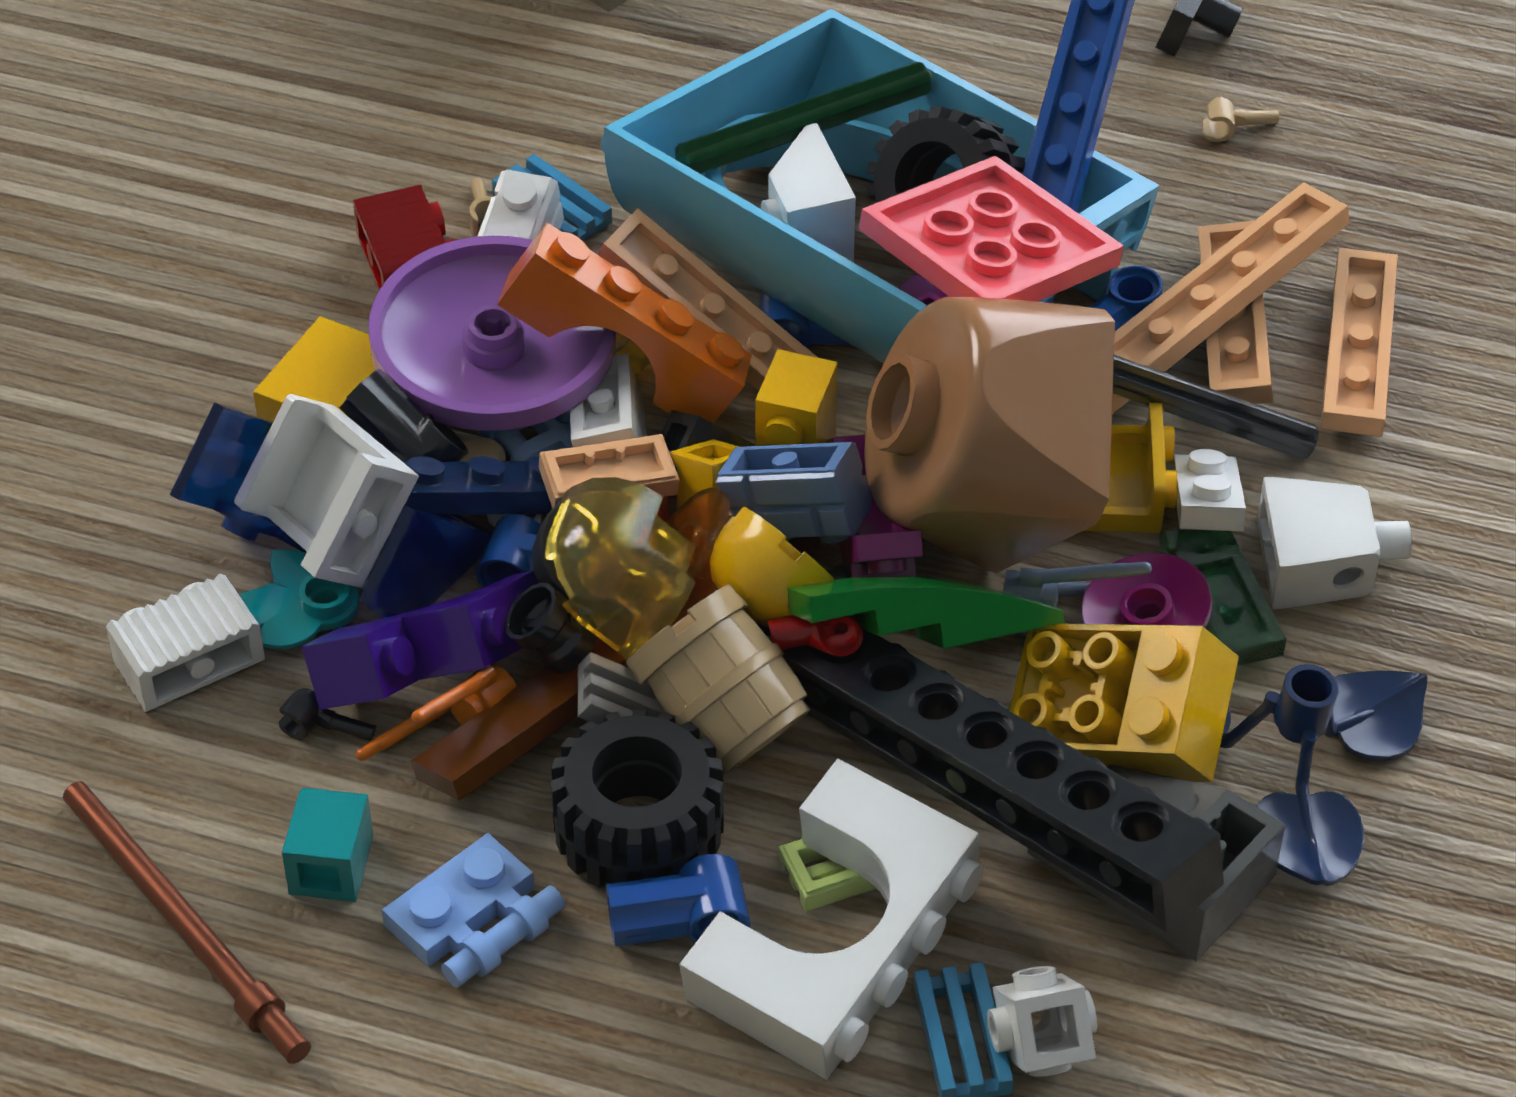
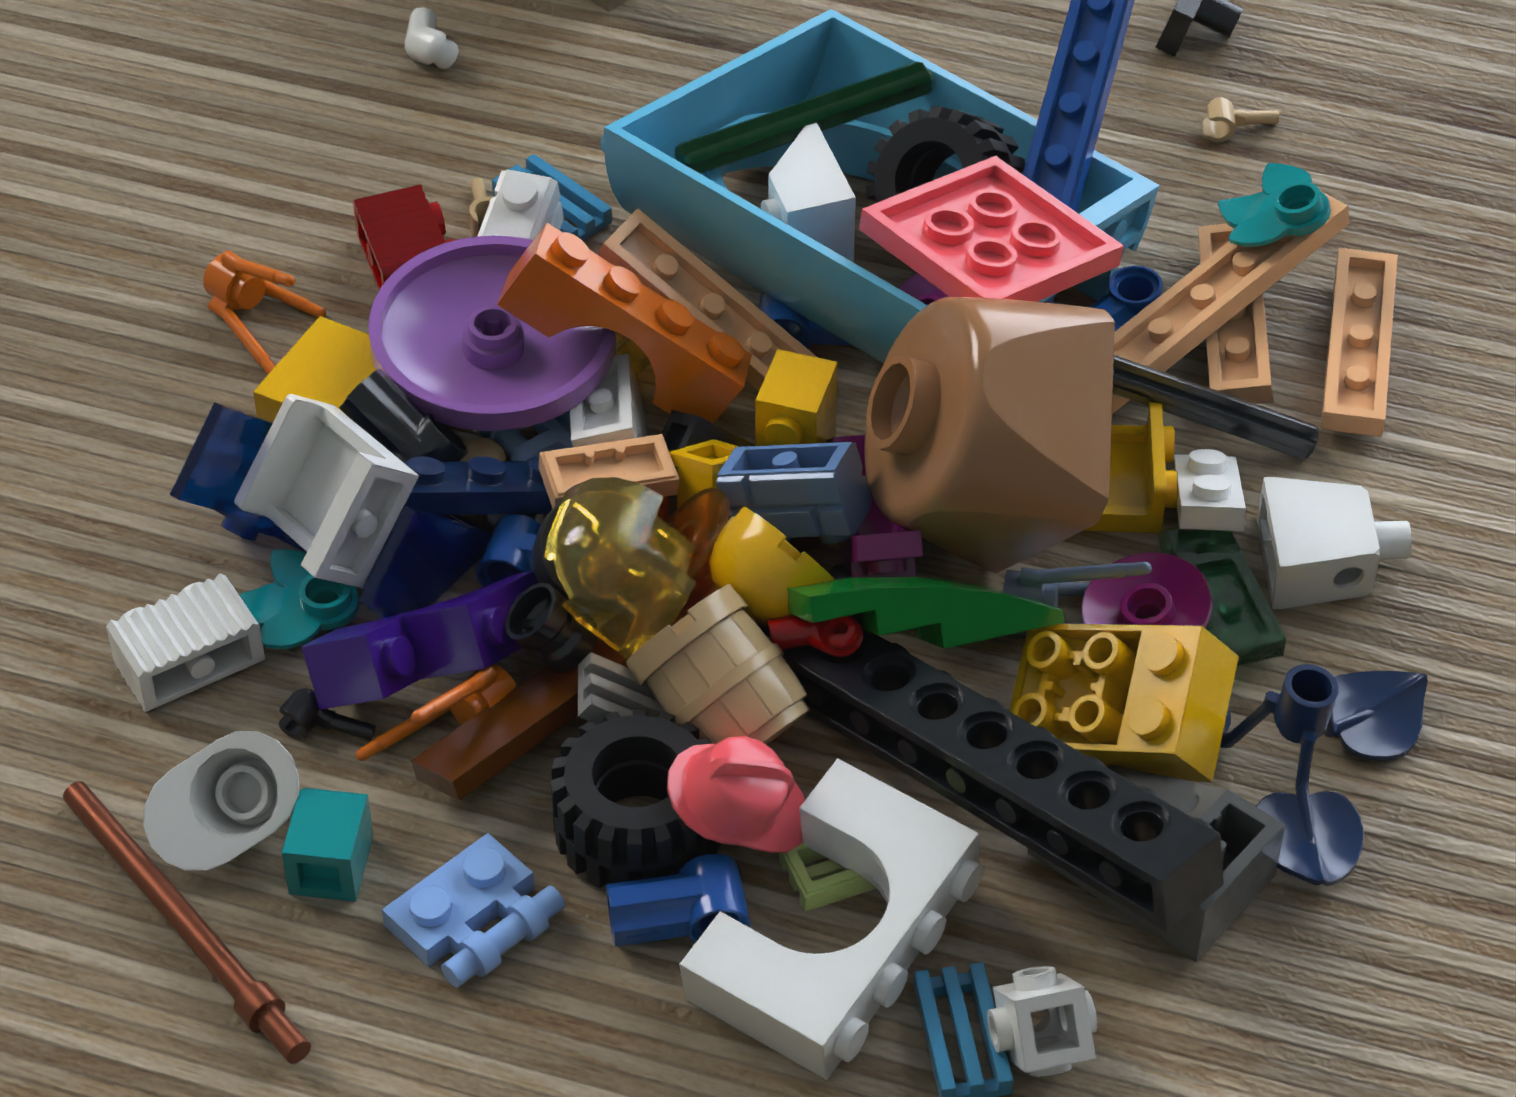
none -> white piece [143,731,299,871]
none -> orange plant [203,250,326,374]
none -> white arm [405,7,459,69]
none -> coral piece [667,736,805,853]
none -> teal plate [1218,163,1331,247]

